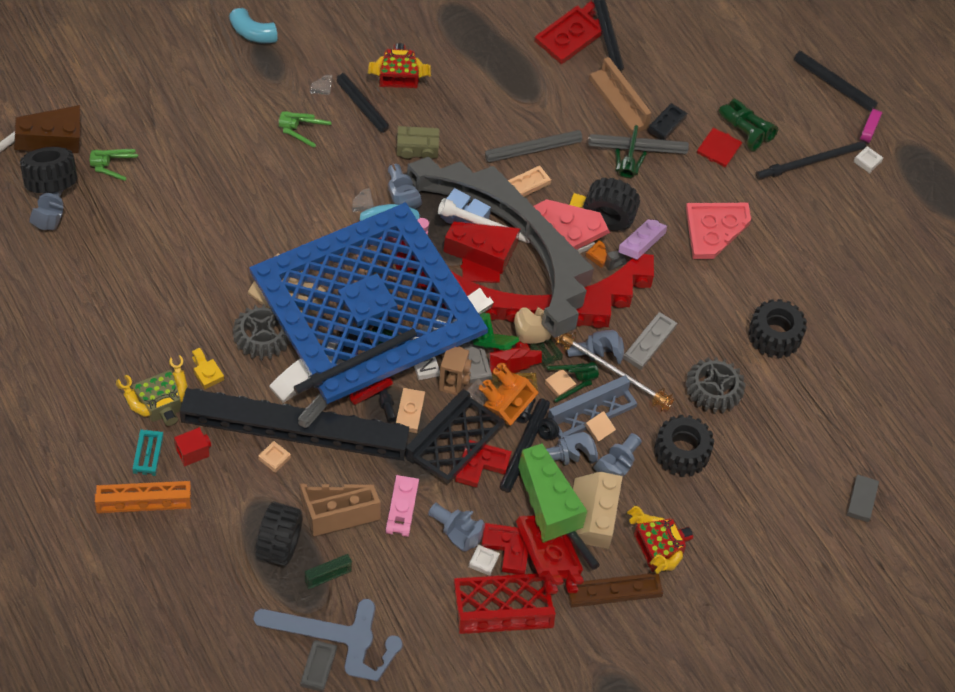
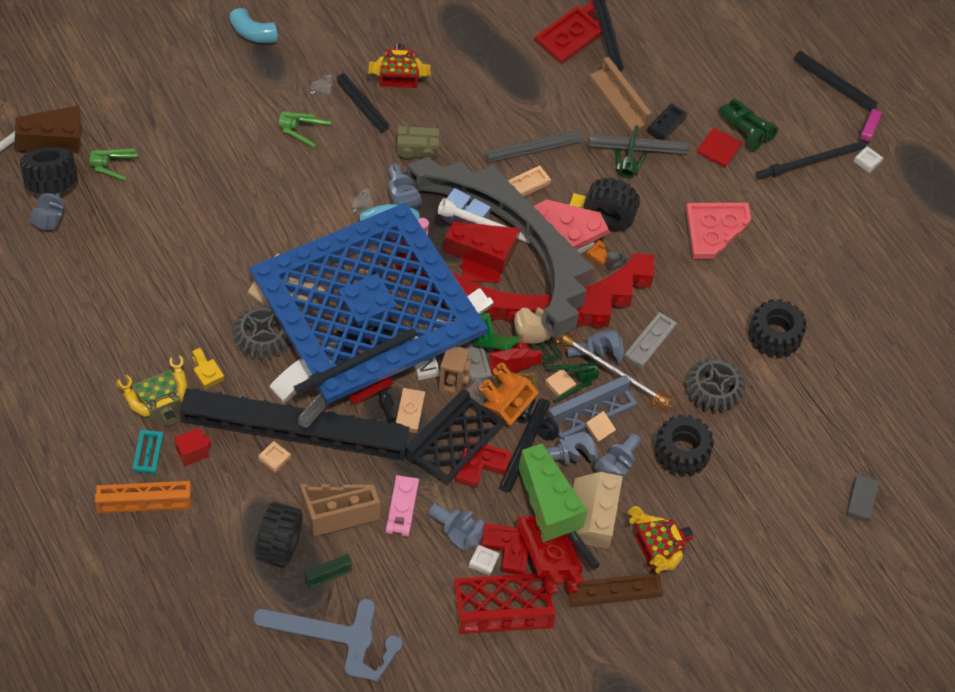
dark grey tile [300,640,337,692] -> none
lavender plate [619,219,667,259] -> none

